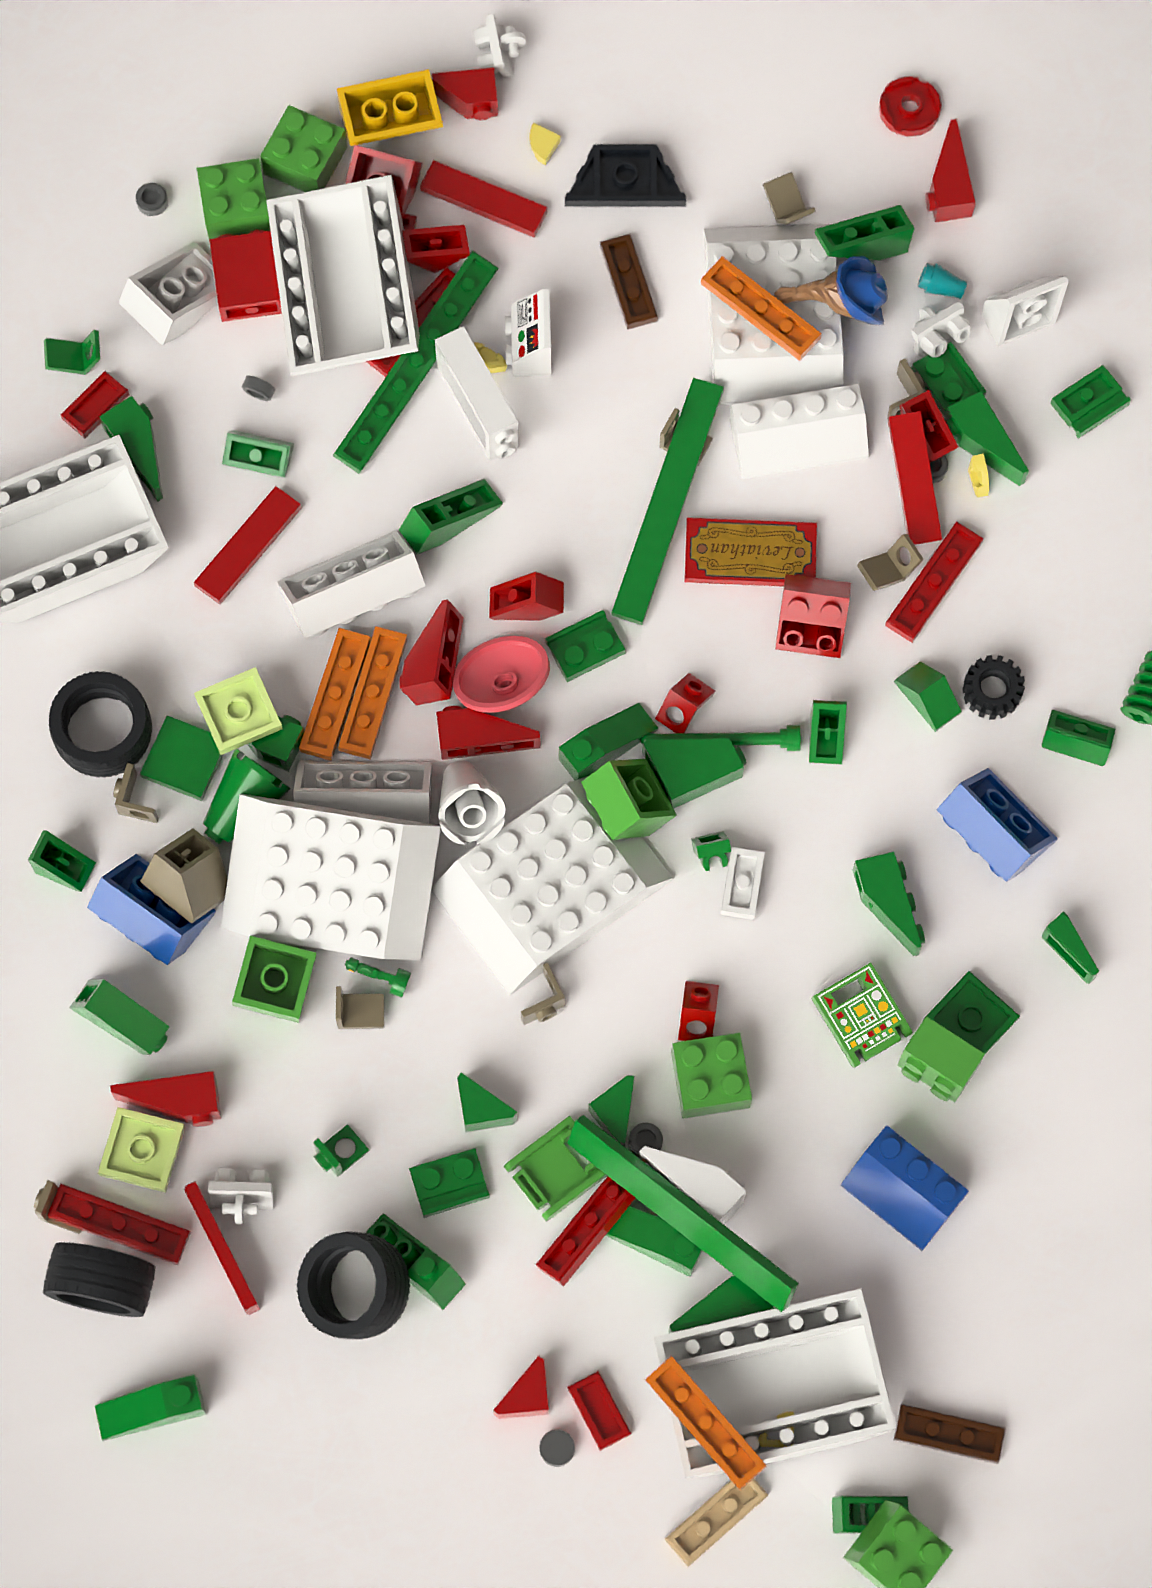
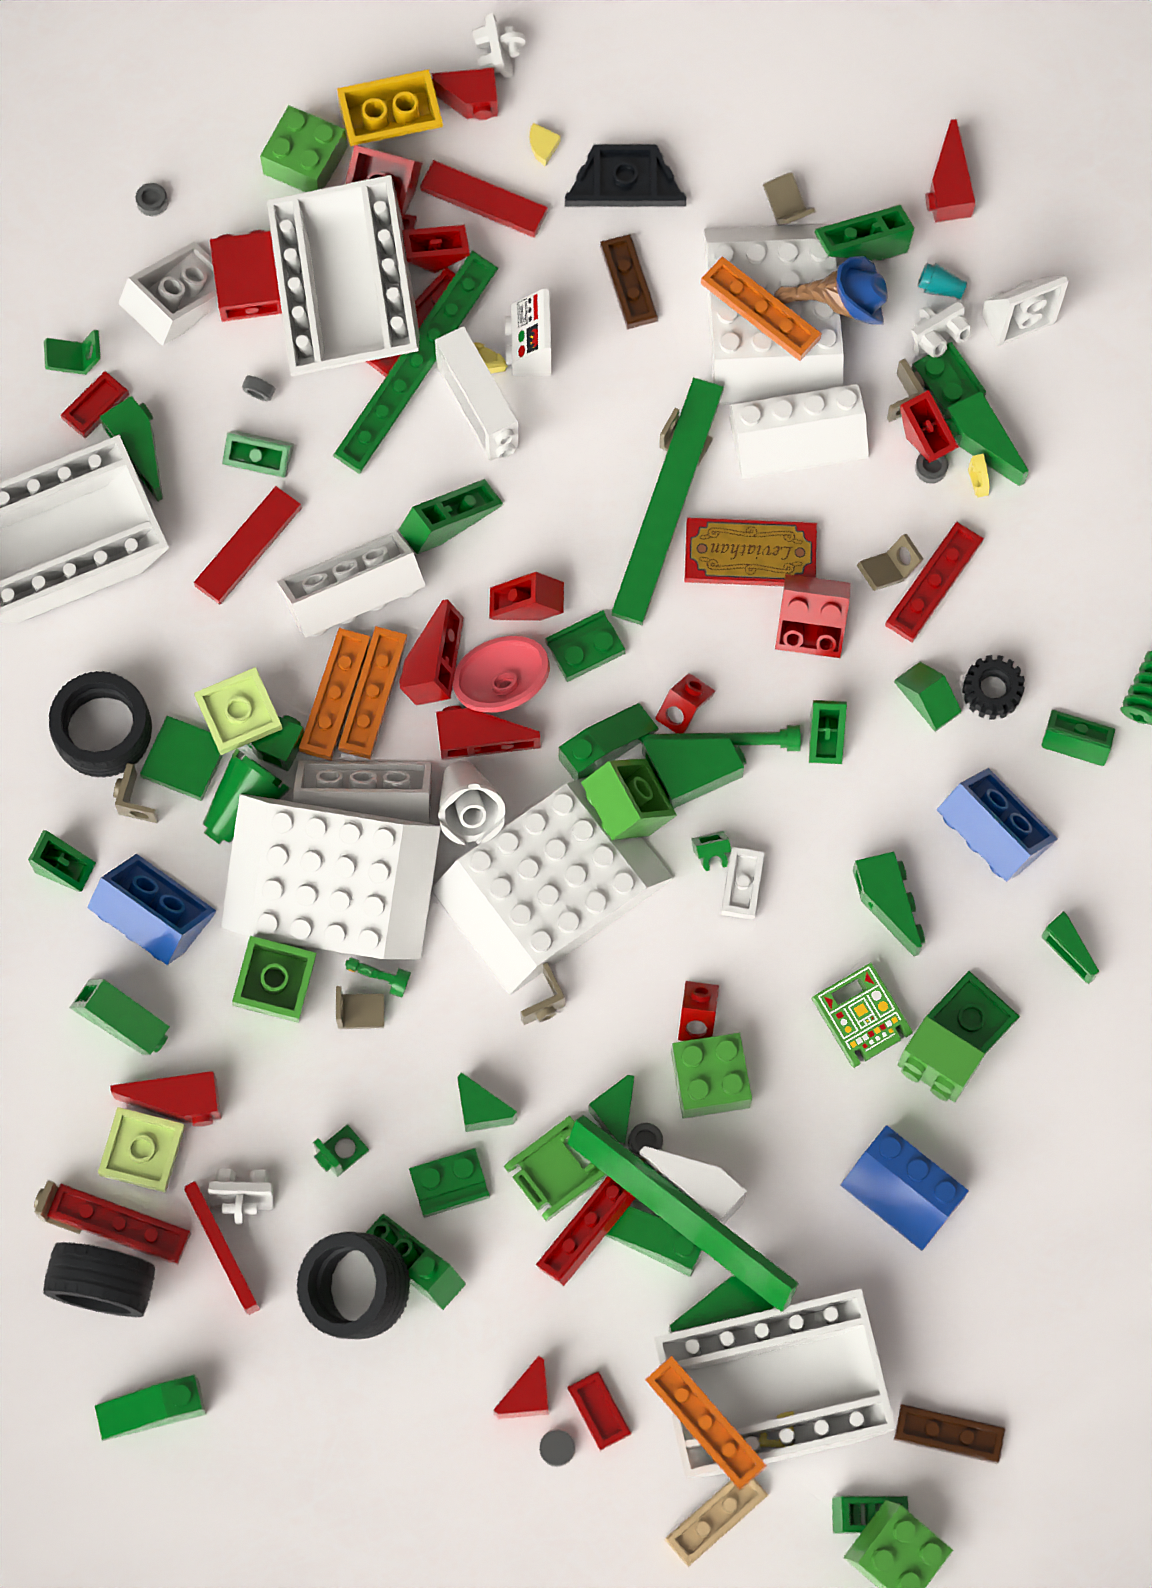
dark tan slope [140,828,227,924] -> none
bright green brick [196,158,271,242] -> none
red tile [878,76,942,137] -> none
red tile [887,411,942,545] -> none
green plate [1050,365,1131,439] -> none

